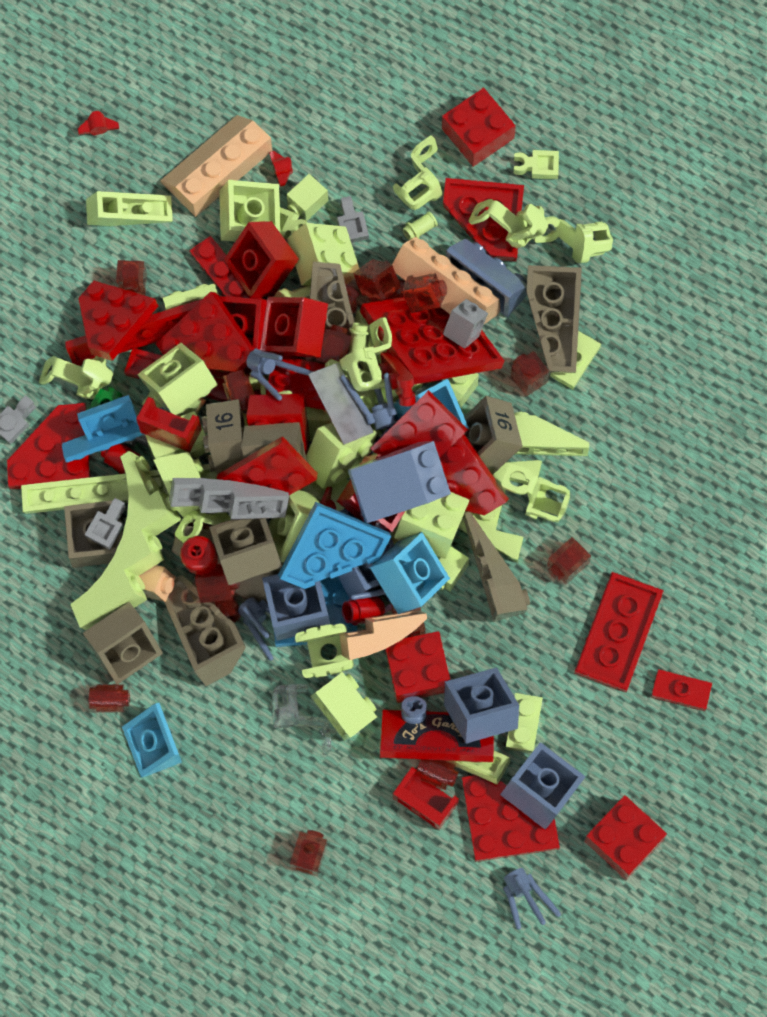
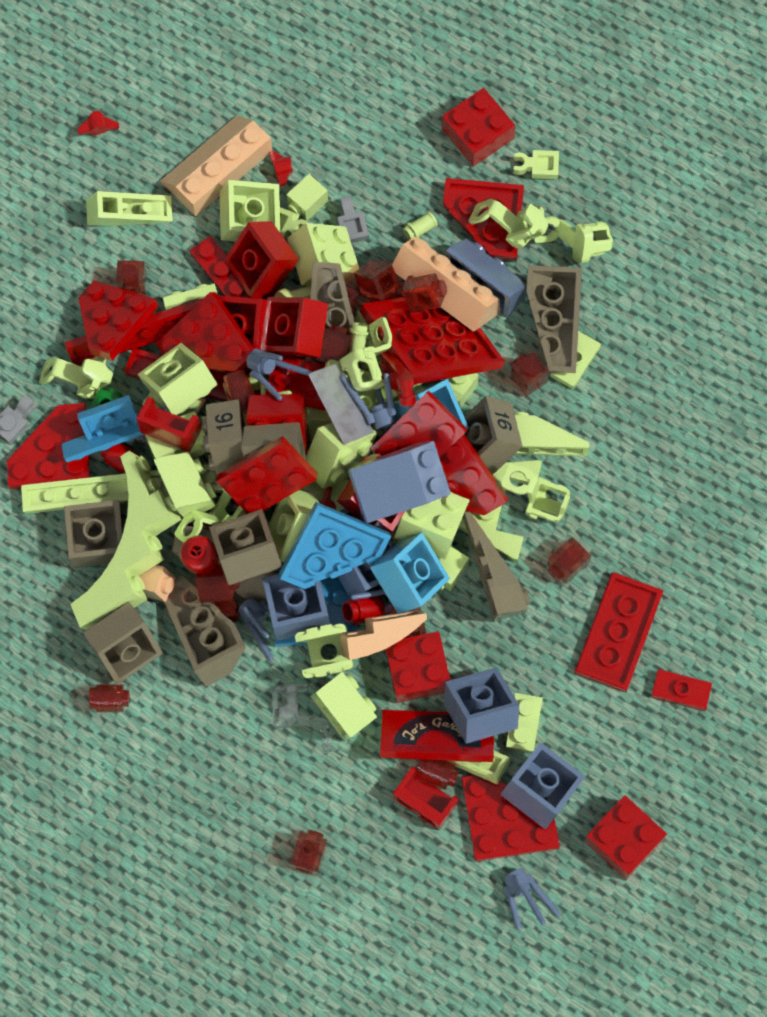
light grey plate [84,498,126,550] -> none
medium azure slope [122,703,182,778] -> none
light grey slope [169,478,289,519] -> none
yellowish green piece [393,135,442,210] -> none
sand blue bush [401,696,427,724] -> none
light grey brick [443,299,488,349] -> none

